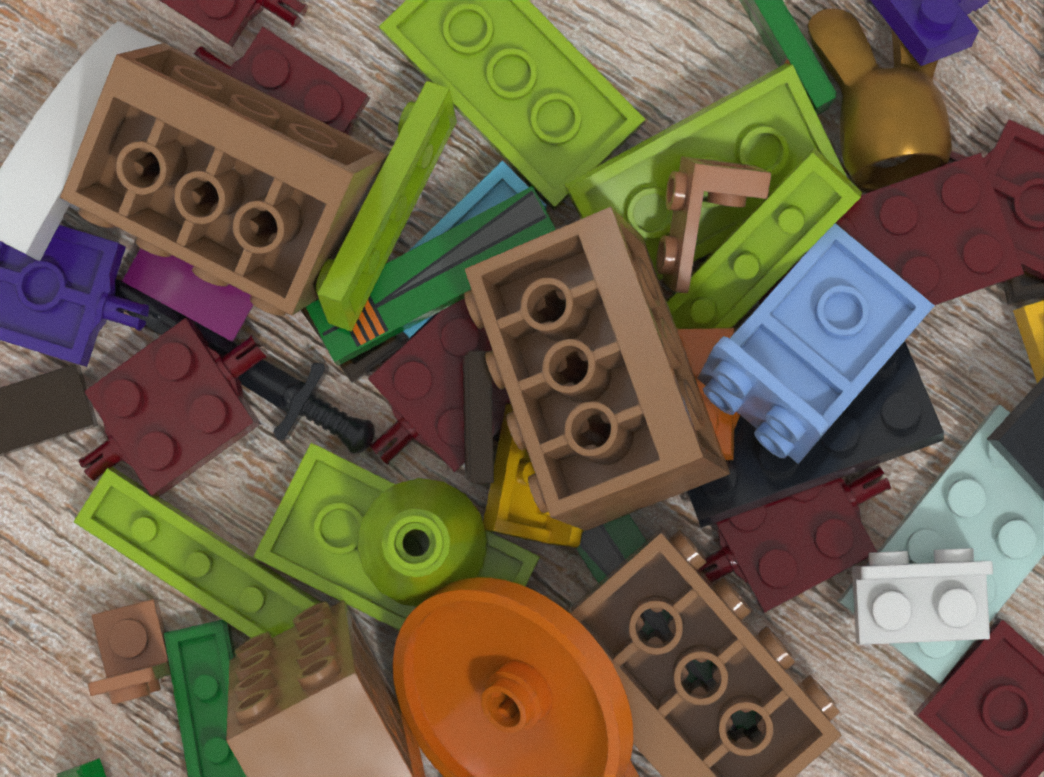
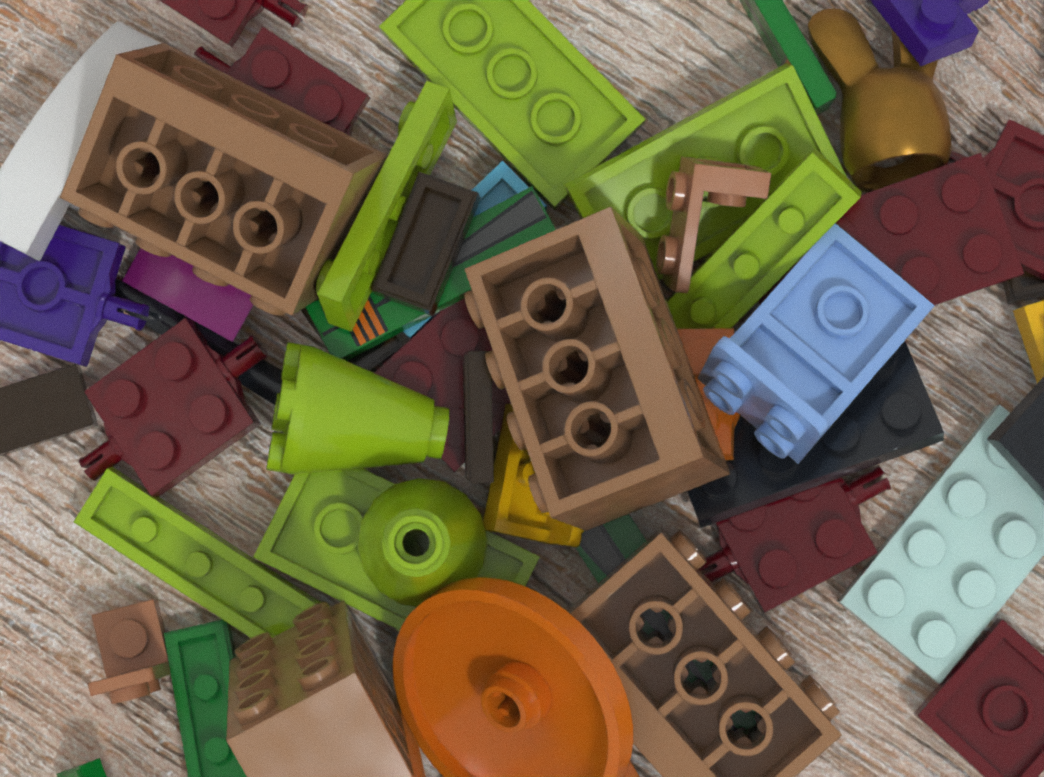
white bracket [852,548,993,645] -> none
none -> lime cone [266,342,449,474]
none -> dark brown tile [371,172,481,316]

